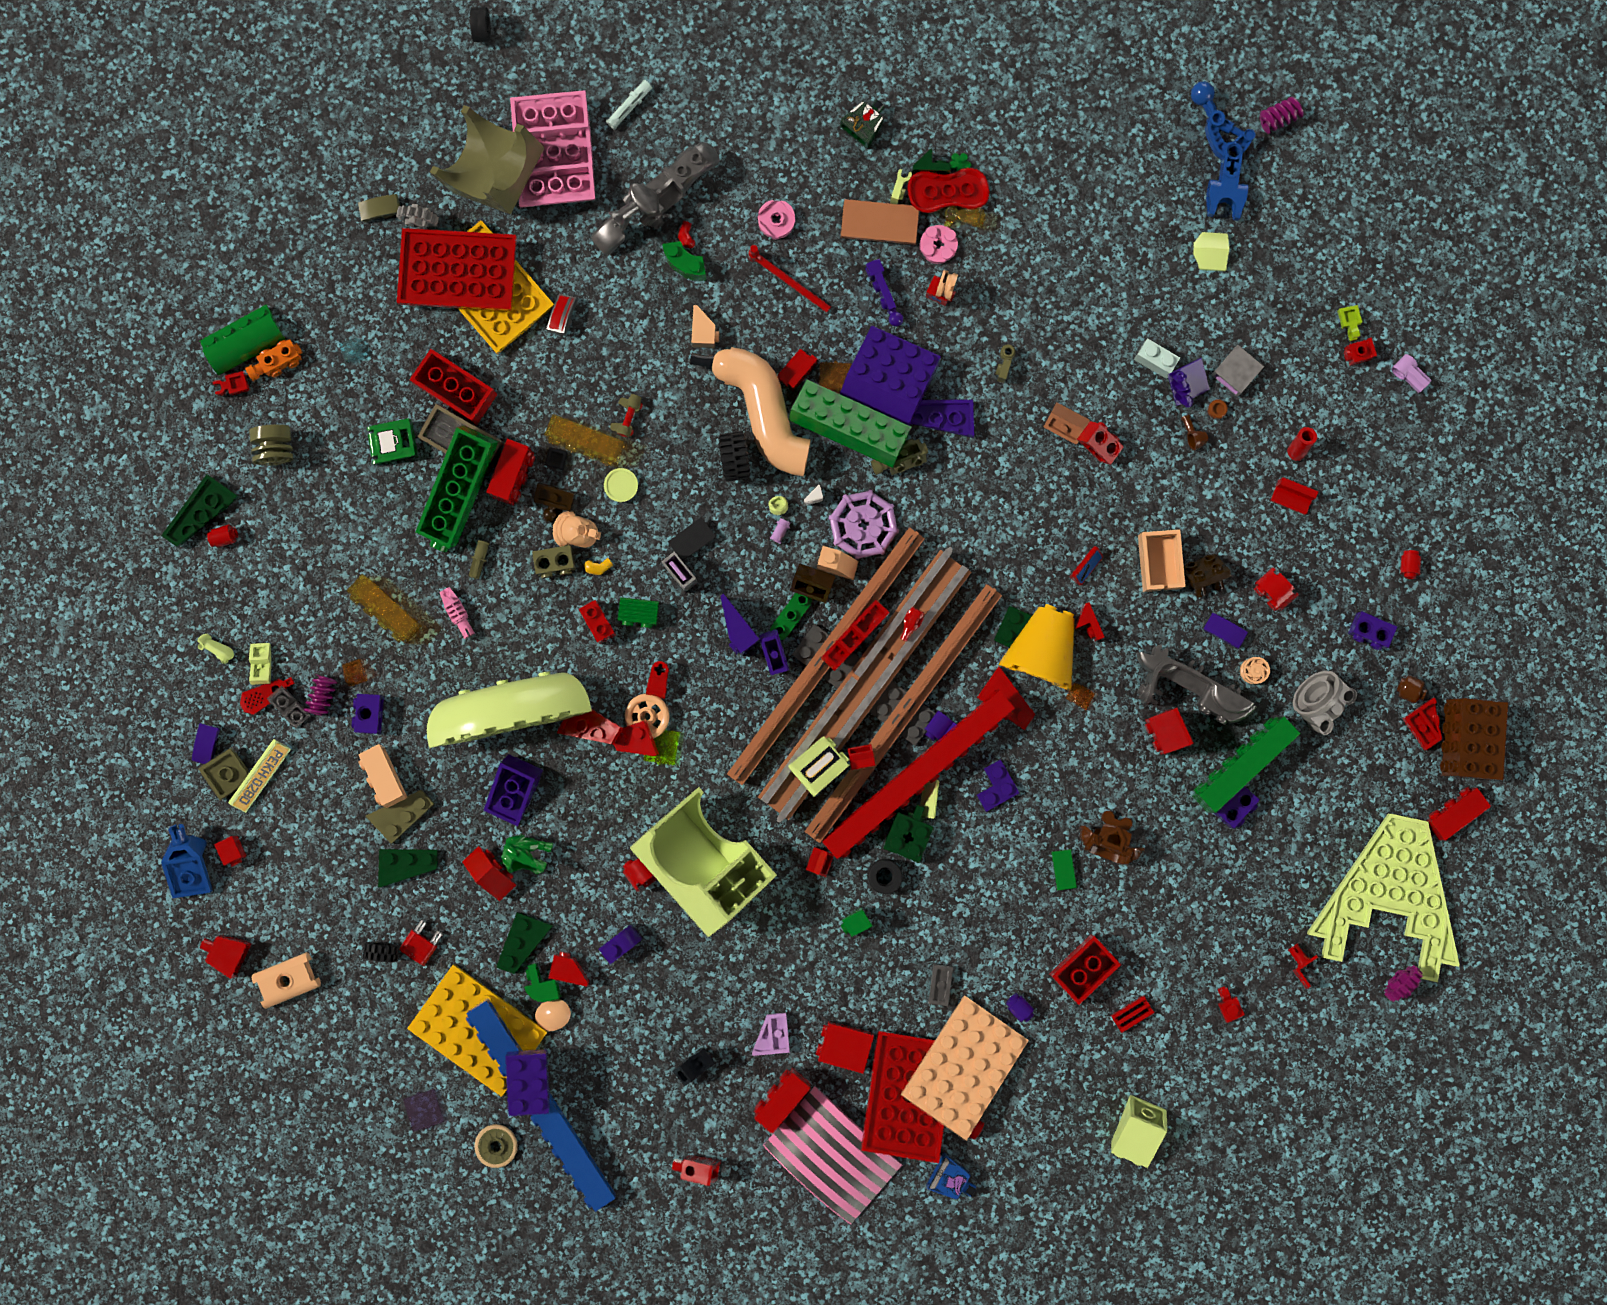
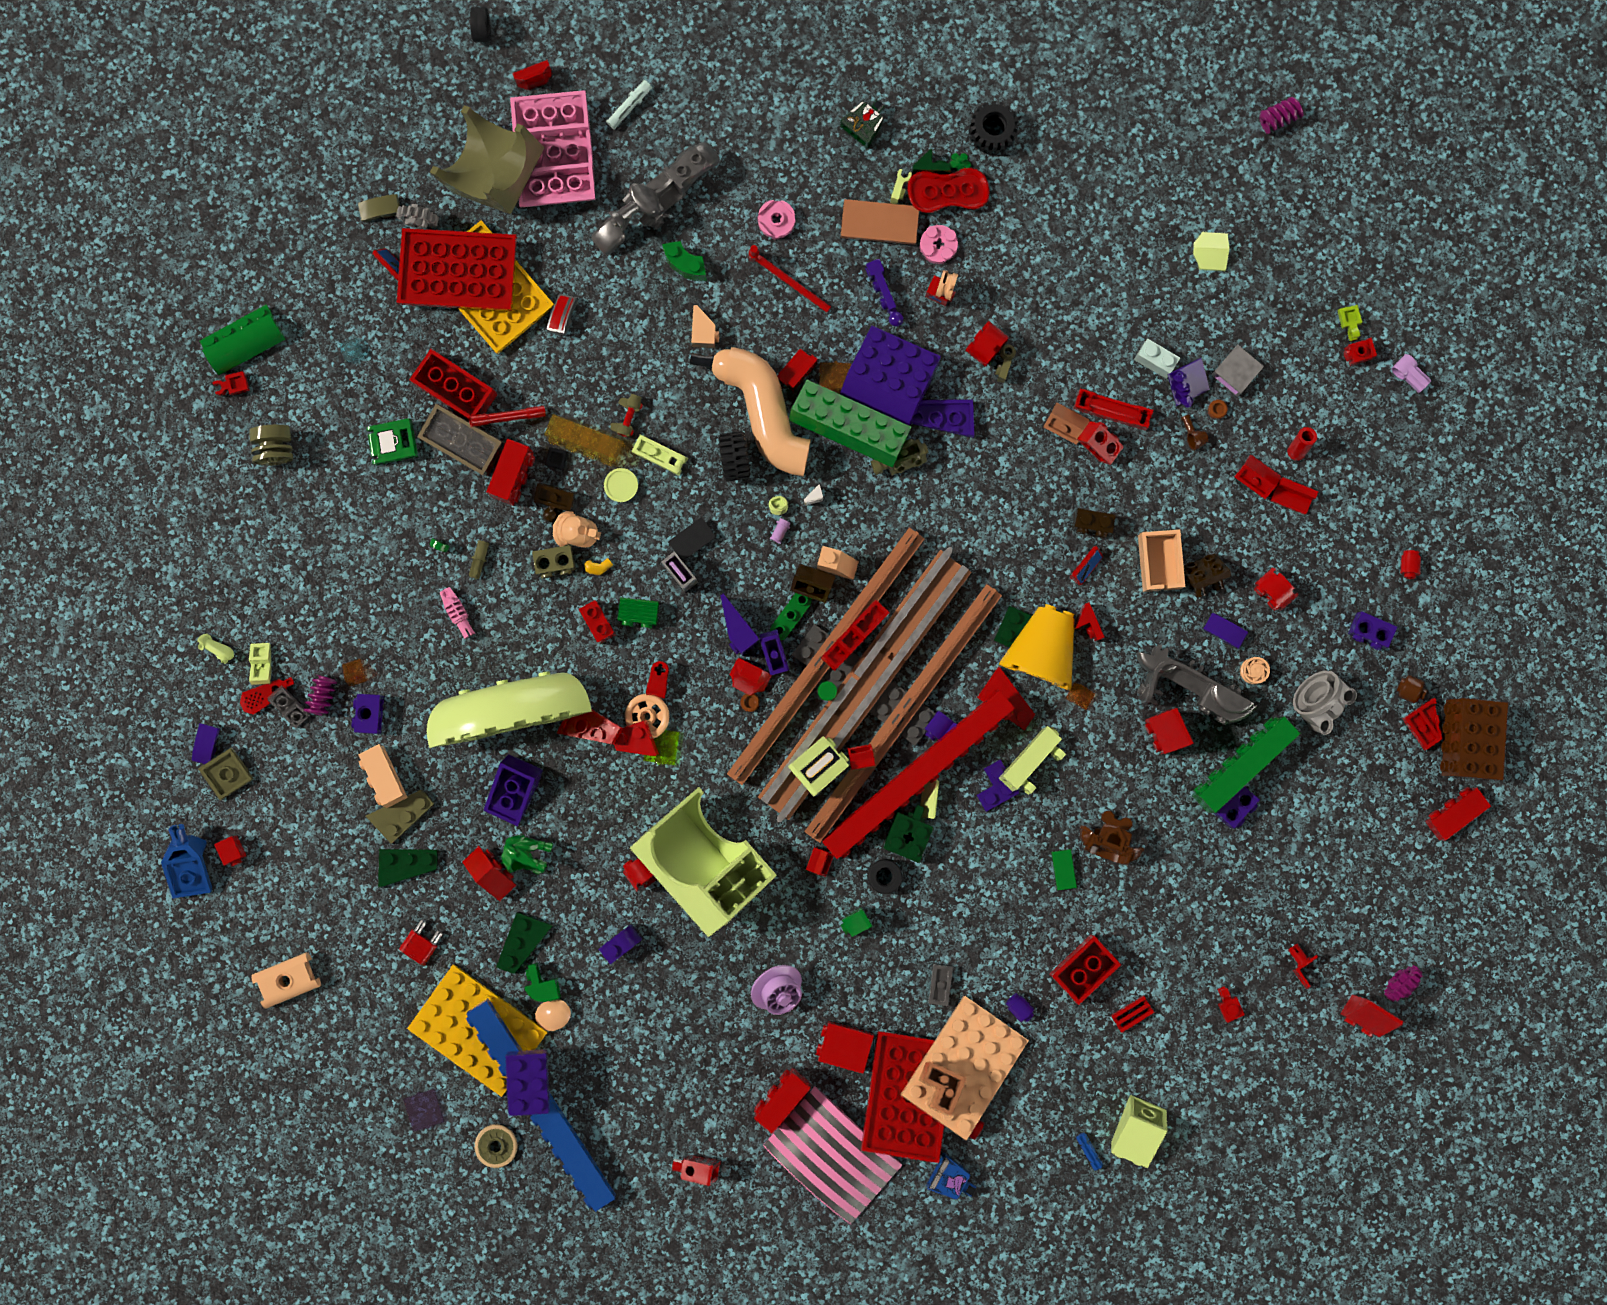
dark green wing [161,474,239,548] -> none
red torso [200,935,252,979] -> none
red brick [207,524,238,548] -> none
tile [228,739,291,813] -> none
orange brick [245,339,303,381] -> none
clear yellow brick [347,574,422,643] -> none
black tyre [362,942,400,962] -> none
green brick [415,425,498,549] -> none
red slope [549,951,590,987] -> none
black brick [673,1048,715,1086] -> none
red arm [678,221,695,249] -> none
lavender wing [752,1012,790,1056] -> none
lavender plate [828,490,899,560] -> none
red piece [900,607,924,641] -> none
clear yellow animal [944,206,985,228] -> none
blue piece [1191,81,1256,221] -> none
yellowish green wing [1307,814,1459,982] -> none
none -> slope [372,248,400,281]
none -> red piece [469,406,546,427]
none -> red slope [512,60,553,90]
none -> yellowish green plate [632,435,688,476]
none -> red slope [729,658,772,696]
none -> dark orange tile [740,694,760,712]
none -> lavender piece [751,965,802,1015]
none -> green tile [818,681,837,701]
none -> nougat brick [918,1062,967,1116]
none -> red brick [965,321,1009,367]
none -> black tyre [969,101,1018,155]
none -> yellowish green brick [998,726,1066,795]
none -> dark brown brick [1072,508,1116,538]
none -> red piece [1073,388,1153,431]
none -> blue axle [1076,1133,1103,1171]
none -> red panel [1235,455,1281,499]
none -> red slope [1340,994,1403,1037]

